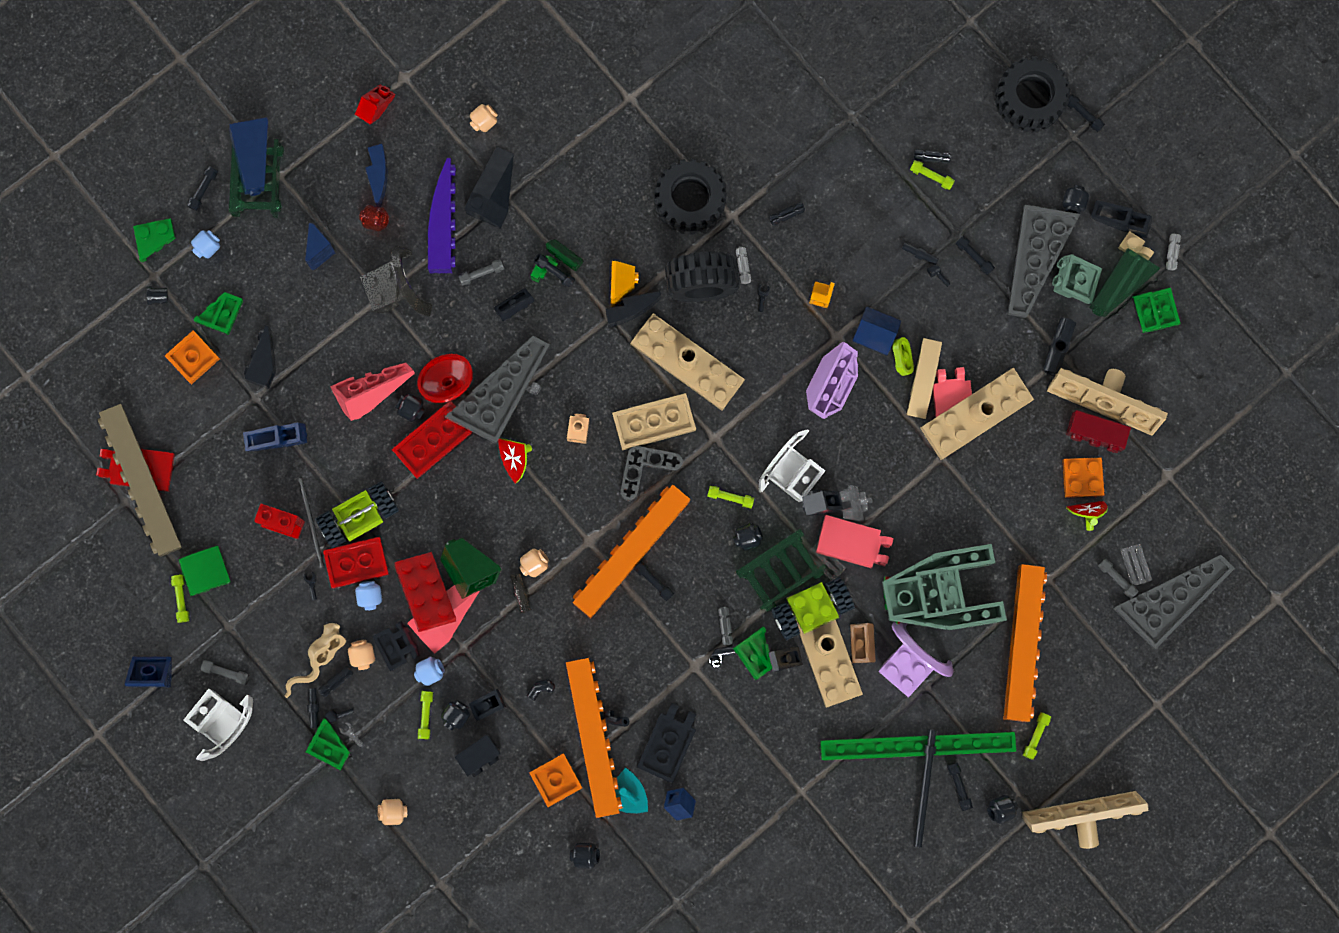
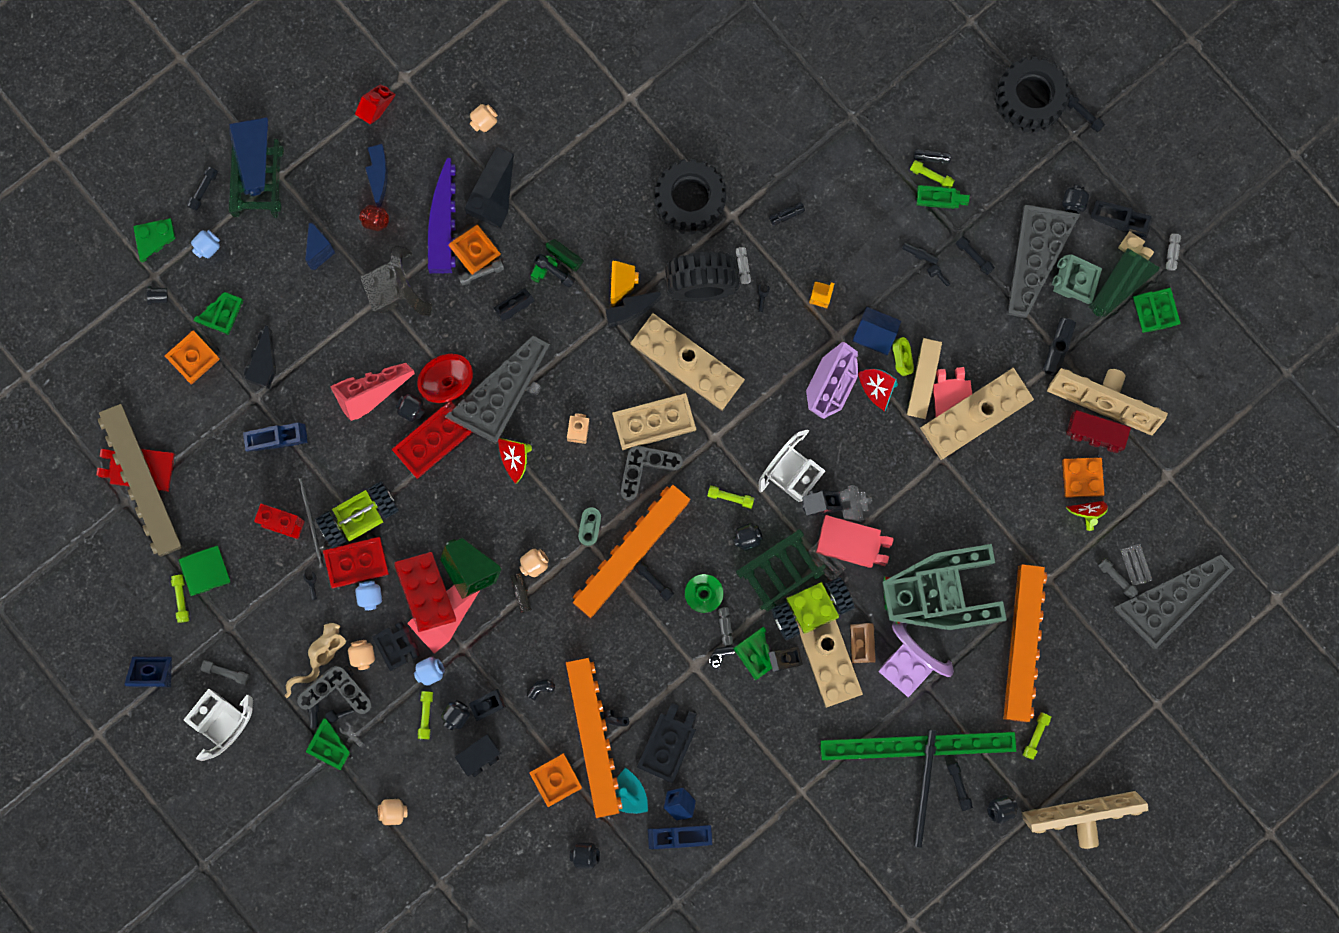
none -> dark grey beam [297,665,371,714]
none -> orange plate [449,224,501,275]
none -> sand green plate [578,507,601,546]
none -> dark blue slope [648,825,712,849]
none -> green dish [685,574,723,613]
none -> red shield [858,369,898,411]
none -> green hinge [916,185,970,209]

